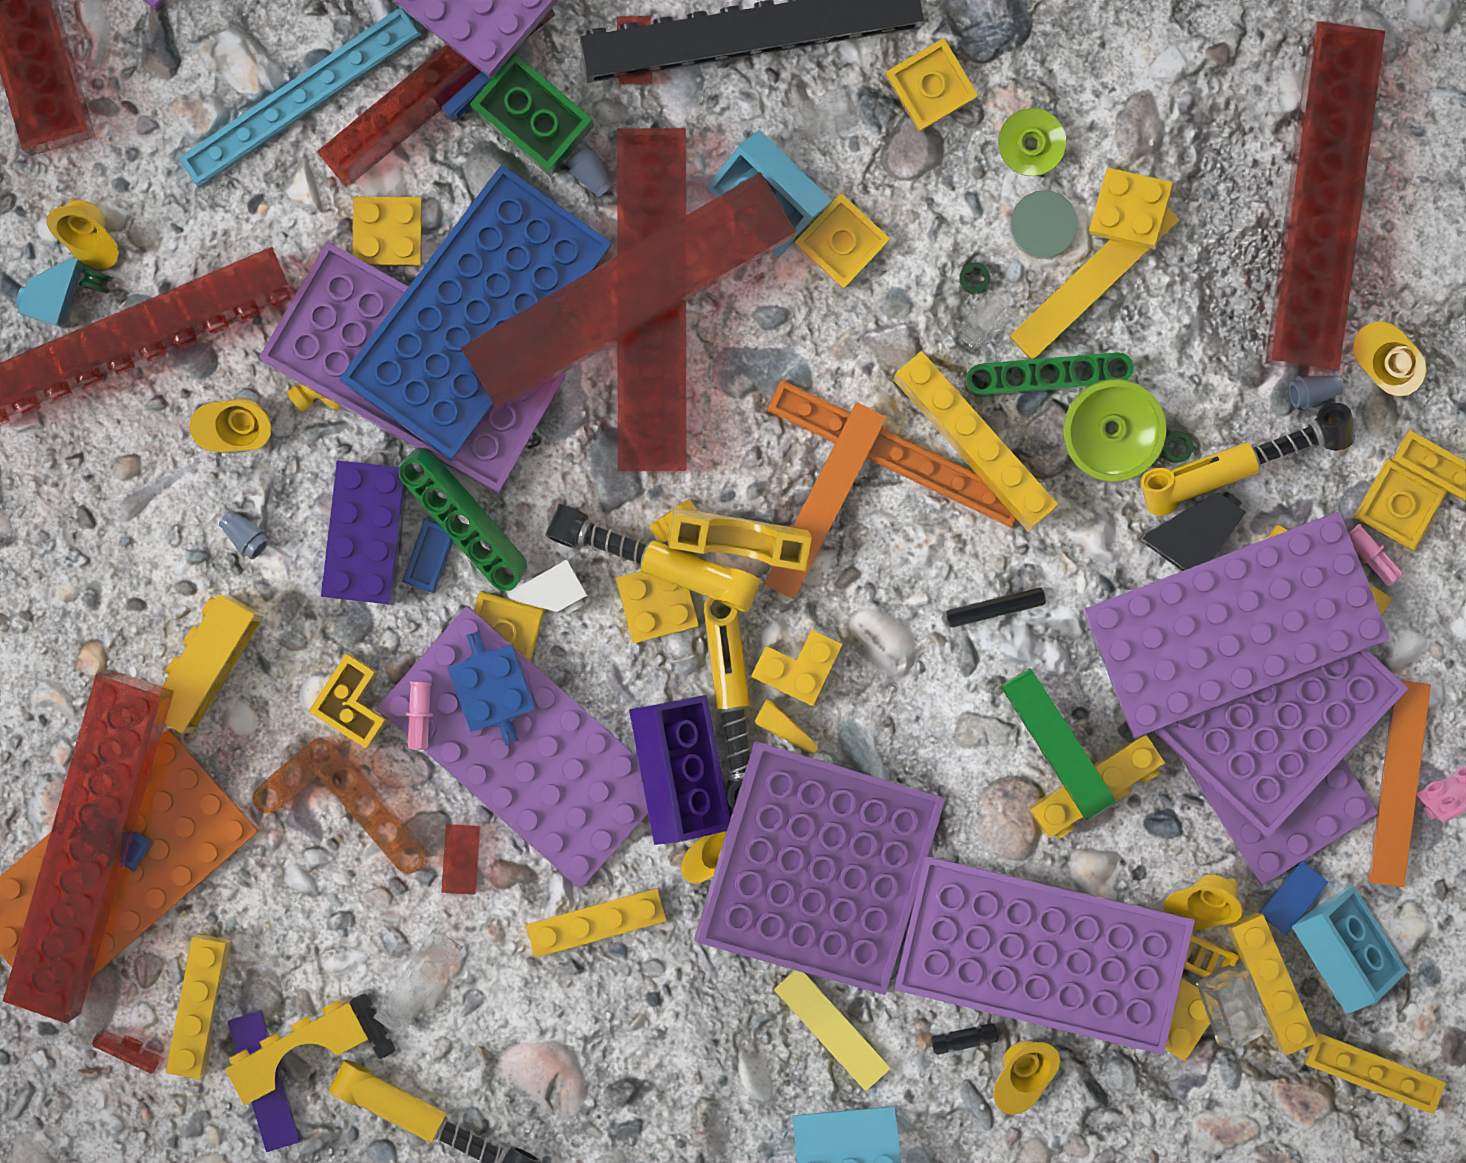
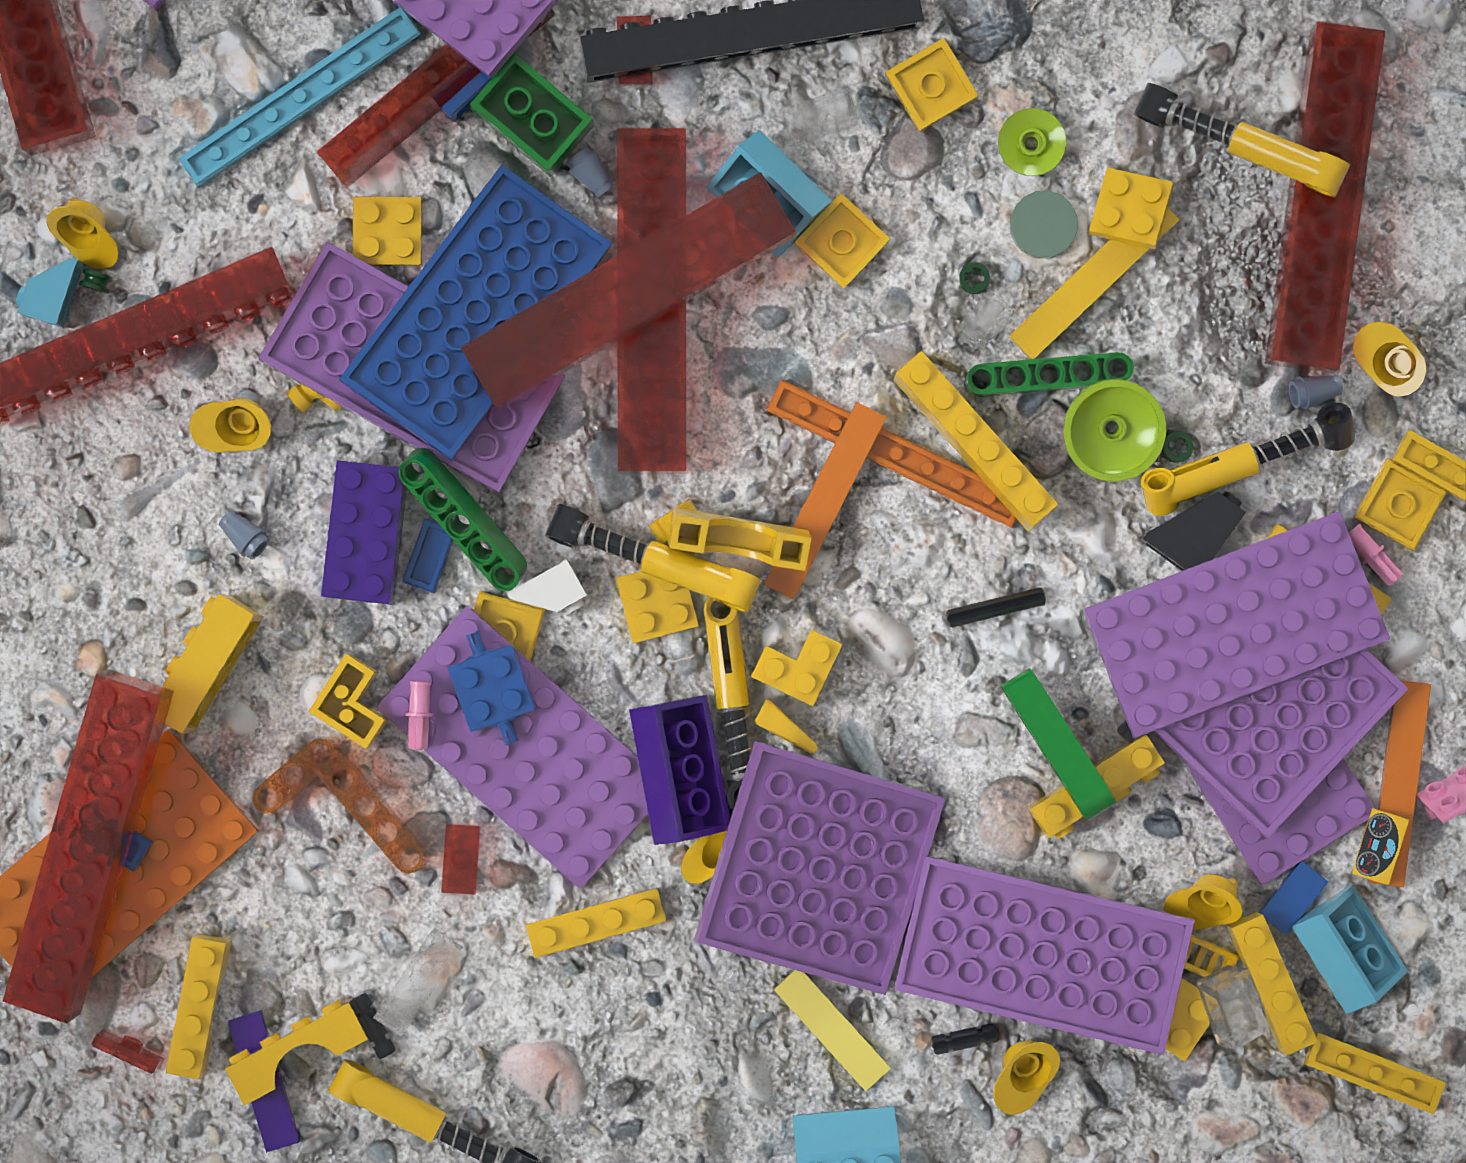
none -> yellow piece [1133,83,1350,197]
none -> slope [1351,808,1409,885]

